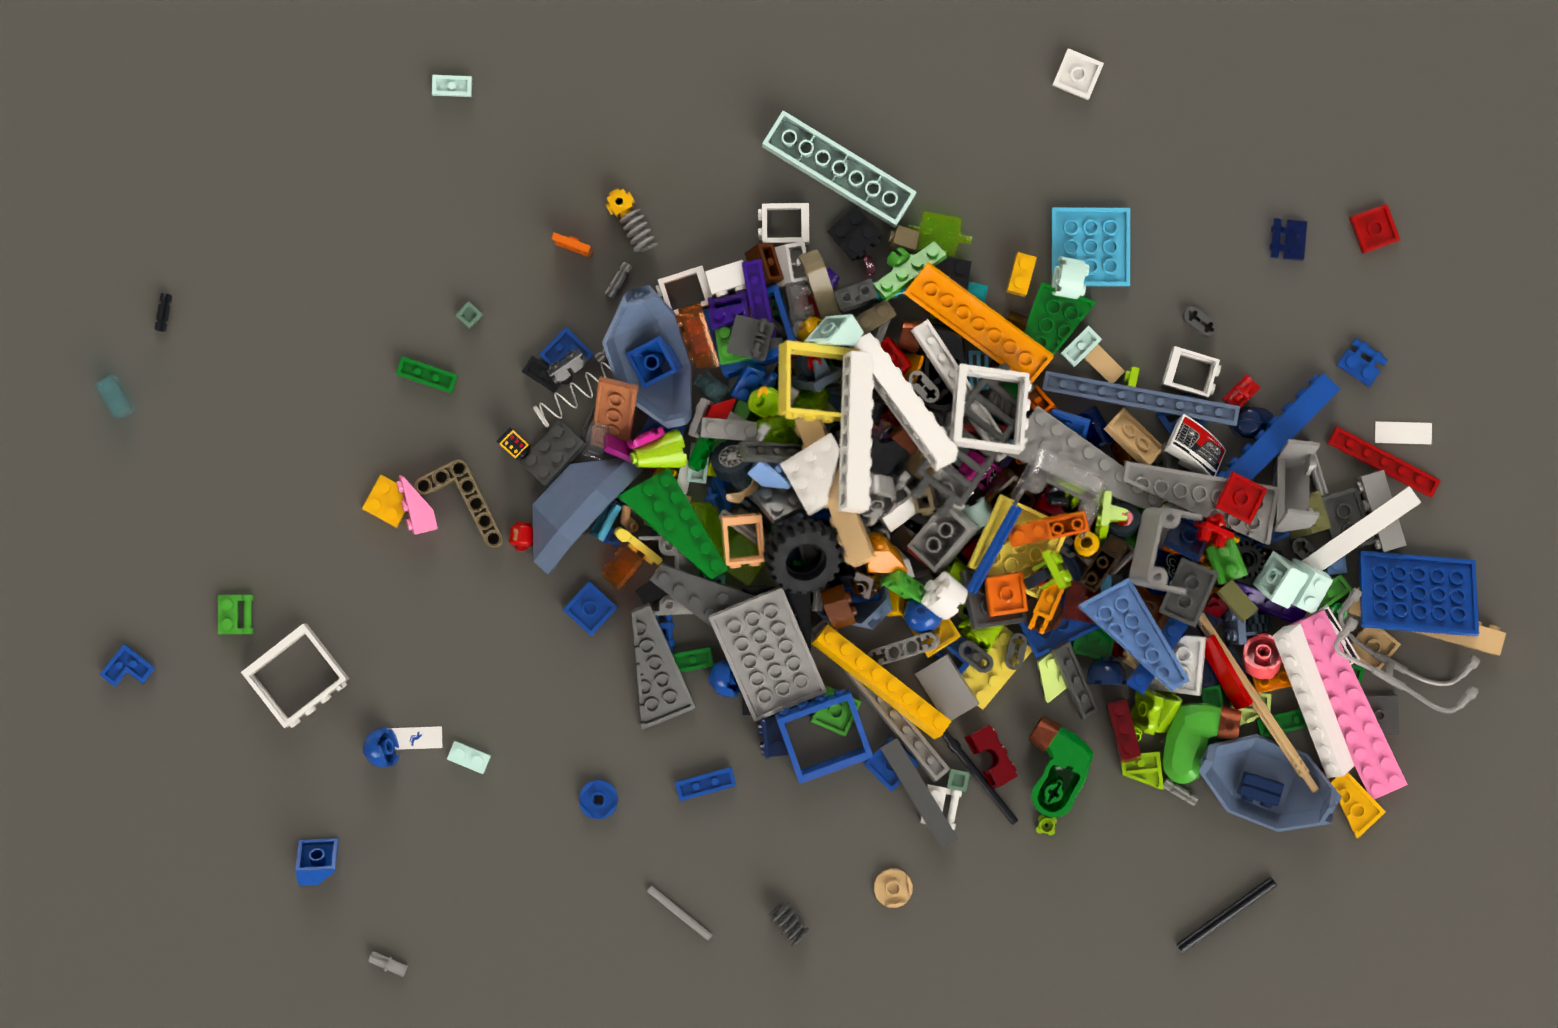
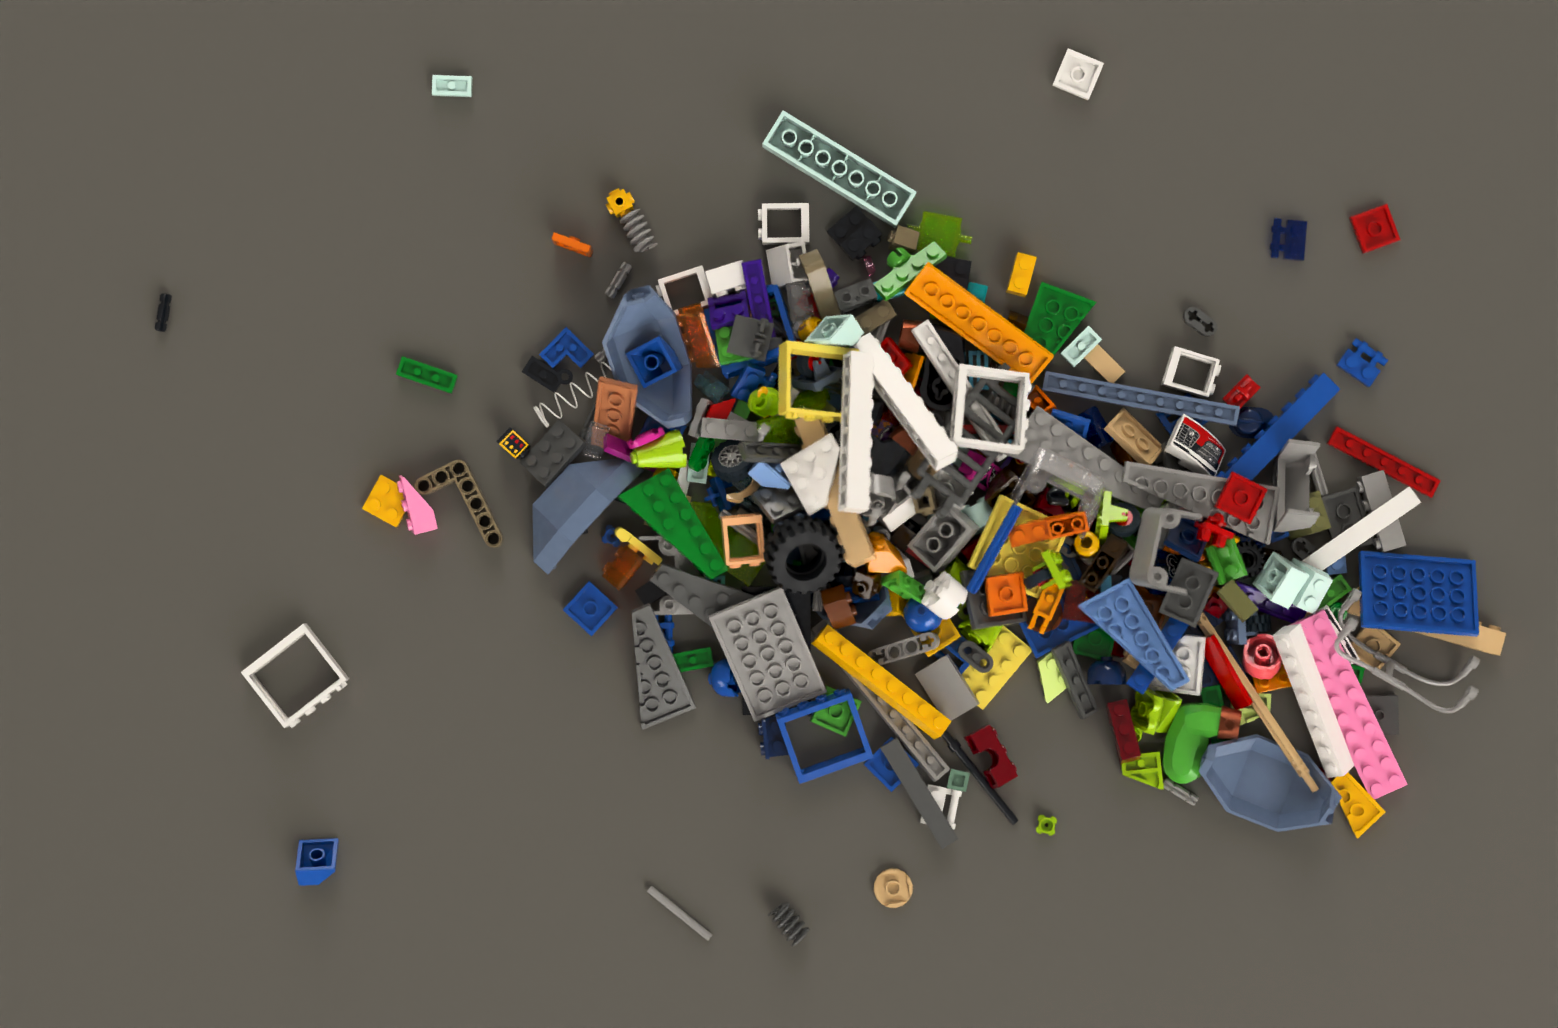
clear light blue brick [94,375,136,420] -> none
blue plate [100,644,156,687] -> none
bright green plate [218,595,254,634] -> none
blue cylinder [362,727,399,767] -> none
light grey axle [368,951,408,977] -> none
white sticker [387,726,443,750] -> none
light aqua plate [447,741,491,774] -> none
sand green plate [456,301,483,329] -> none
red head [509,522,533,551] -> none
dark grey hinge [547,348,588,384] -> none
blue plate [579,779,619,819] -> none
medium azure tile [589,502,622,541] -> none
light nougat arm [620,505,639,533] -> none
blue plate [675,766,737,801] -> none
reddish brown brick [744,243,784,286] -> none
light grey beam [908,371,940,403] -> none
dark grey beam [1005,633,1027,670] -> none
green piece [1028,716,1094,817] -> none
medium azure plate [1051,207,1130,287] -> none
light aqua brick [1052,256,1089,299] -> none
lime plate [1123,366,1140,387] -> none
black axle [1177,877,1277,953] -> none
dark blue brick [1237,771,1284,809] -> none
green plate [1255,708,1307,737] -> none
white sticker [1375,421,1432,444] -> none

